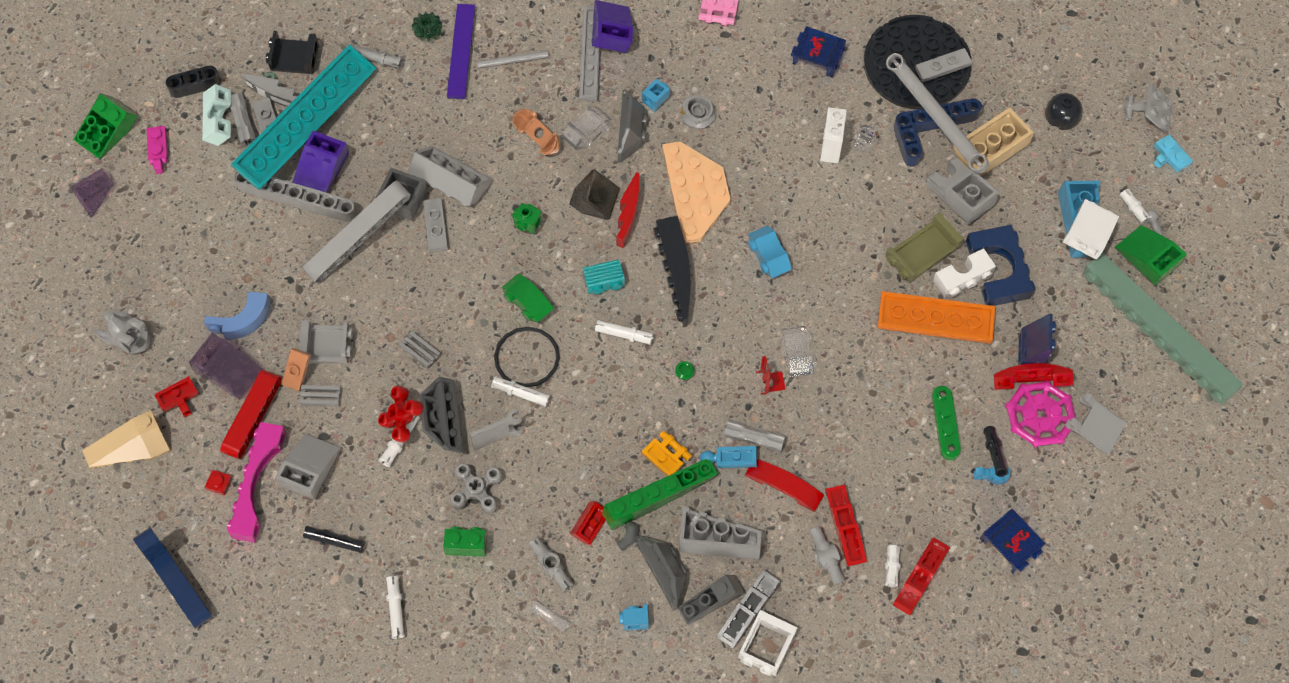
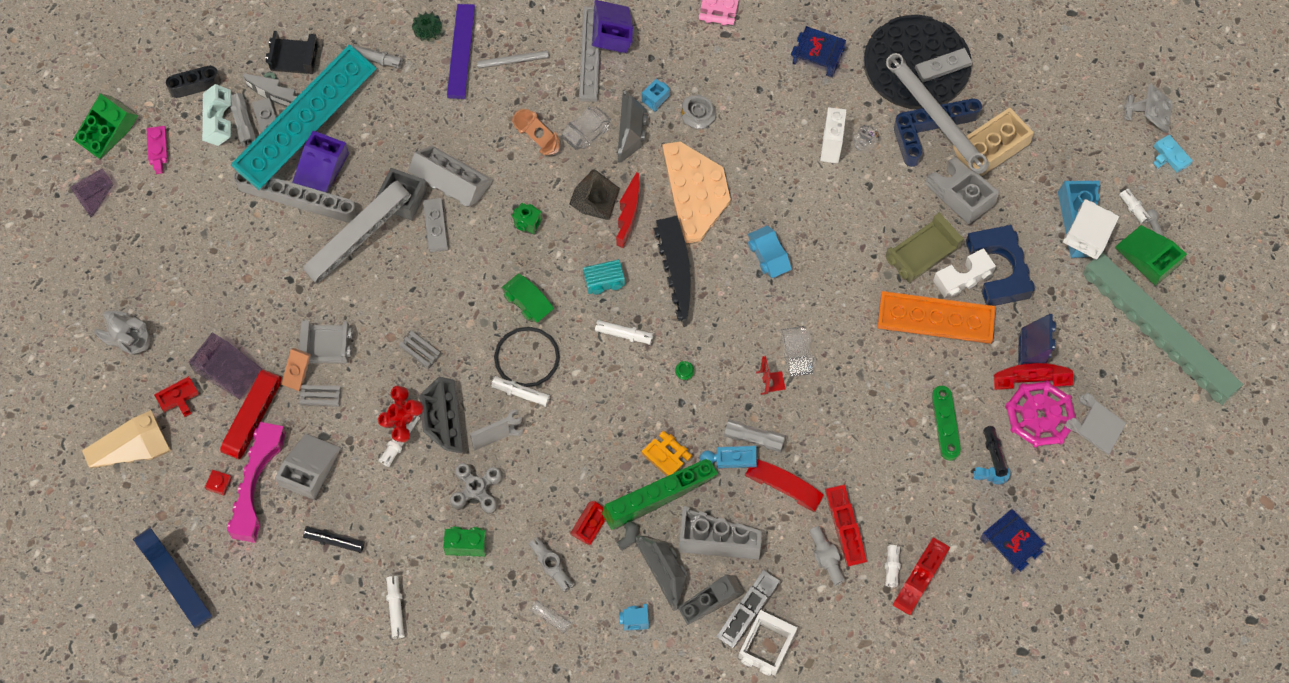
medium blue arch [204,292,271,340] -> none
black cylinder [1045,93,1083,130] -> none

